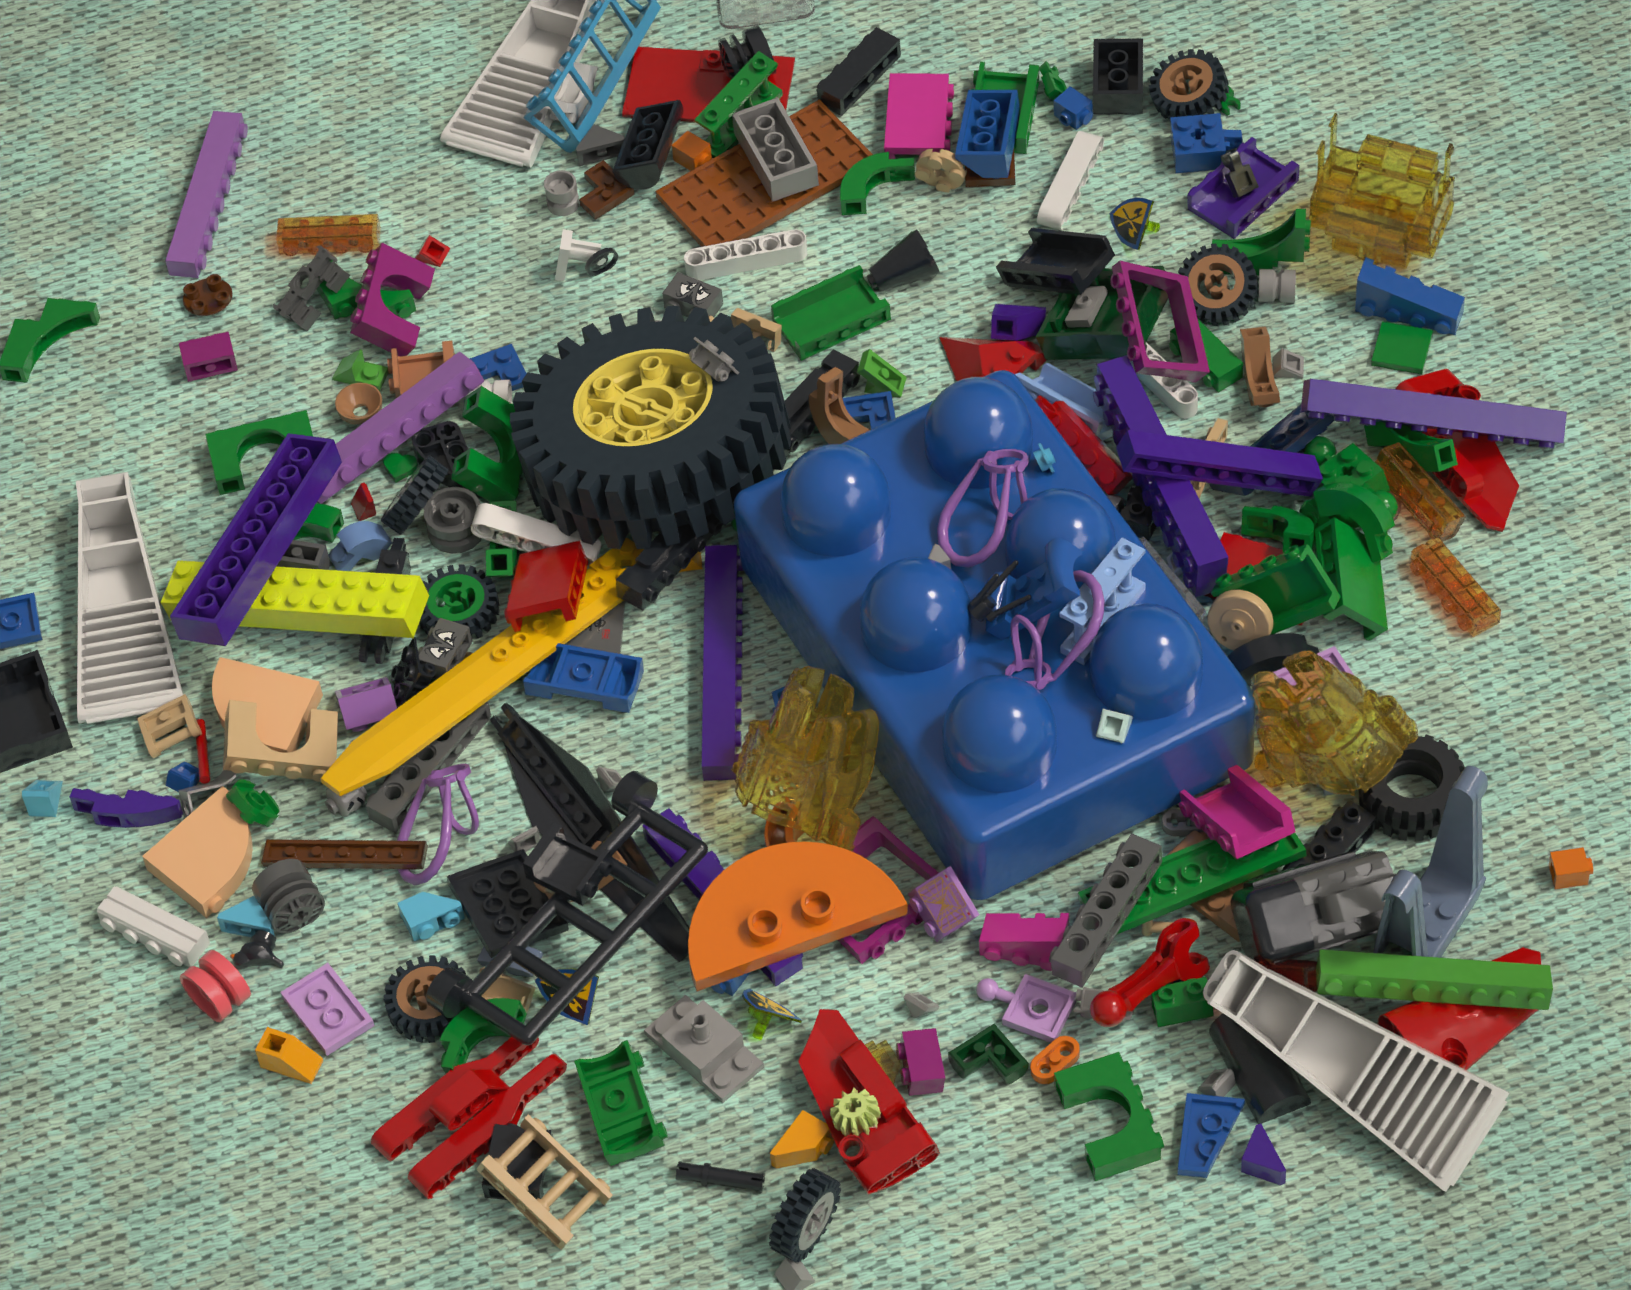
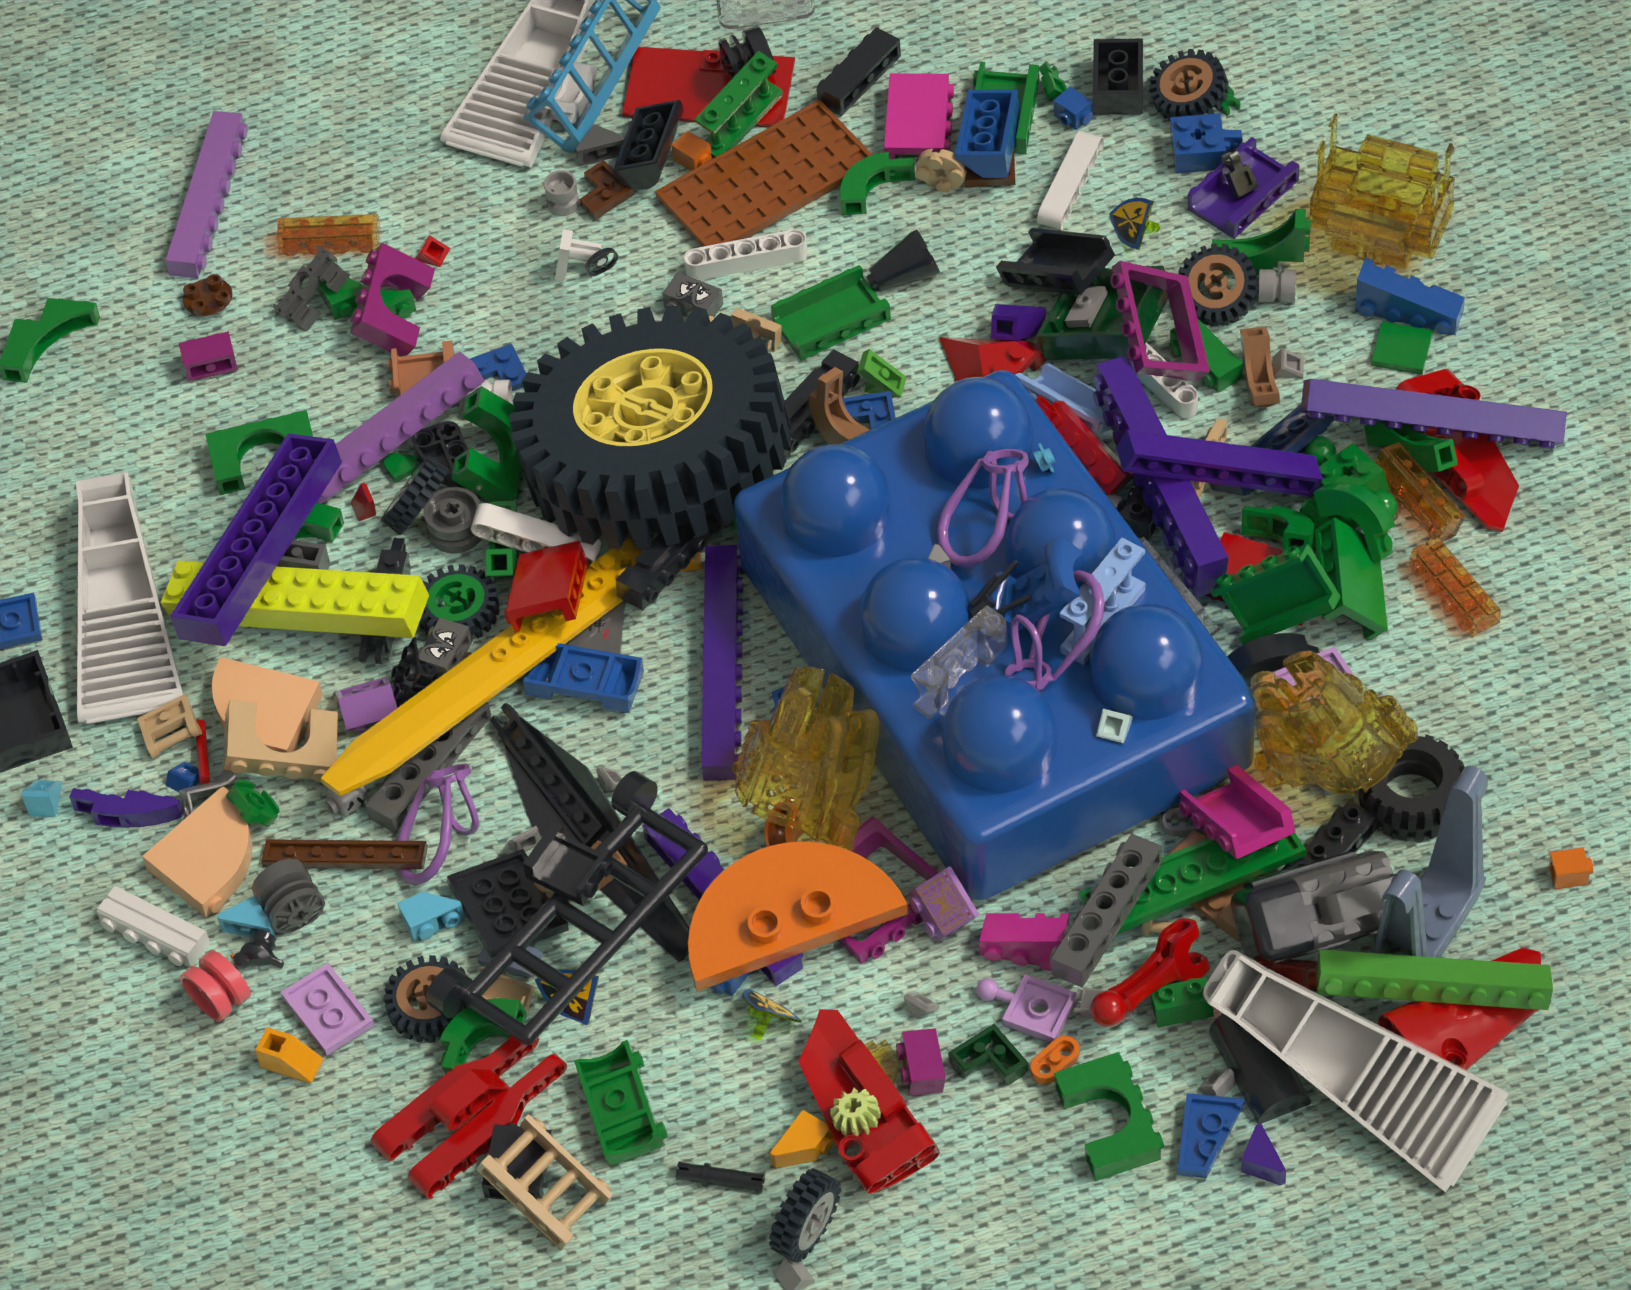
medium blue brick [328,521,392,571] -> none
bright green slope [332,349,389,391] -> none
medium nougat piece [335,383,382,425] -> none
light grey brick [644,995,764,1103] -> none
light grey hinge [689,337,739,381] -> none
light grey brick [732,98,819,202] -> none
tan wheel [1207,590,1273,651] -> none
none -> clear piece [911,605,1008,719]

